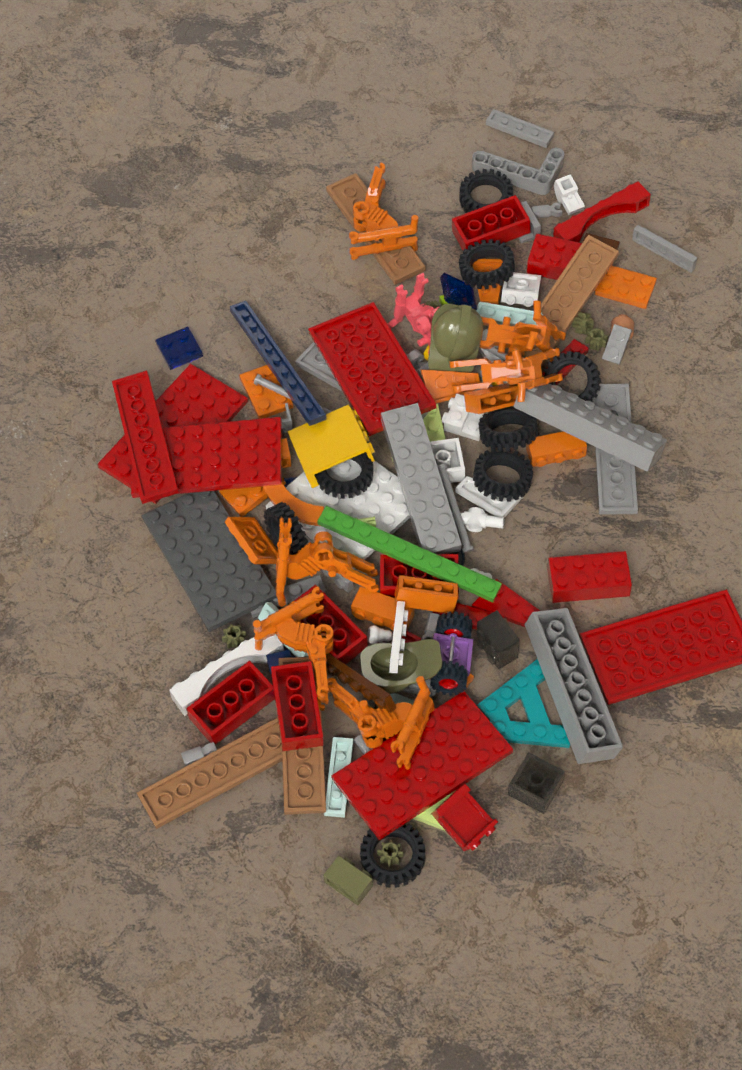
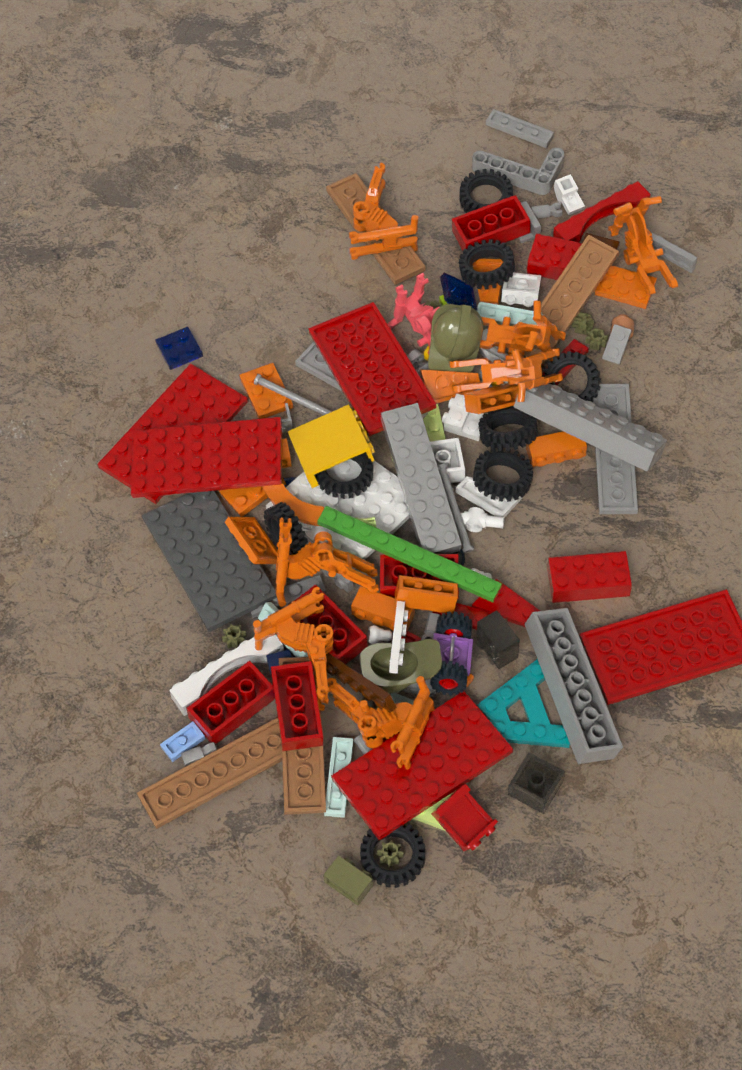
red plate [112,370,179,504] -> none
dark blue plate [230,300,326,426] -> none
none -> light blue plate [160,721,205,762]
none -> orange piece [608,196,678,295]

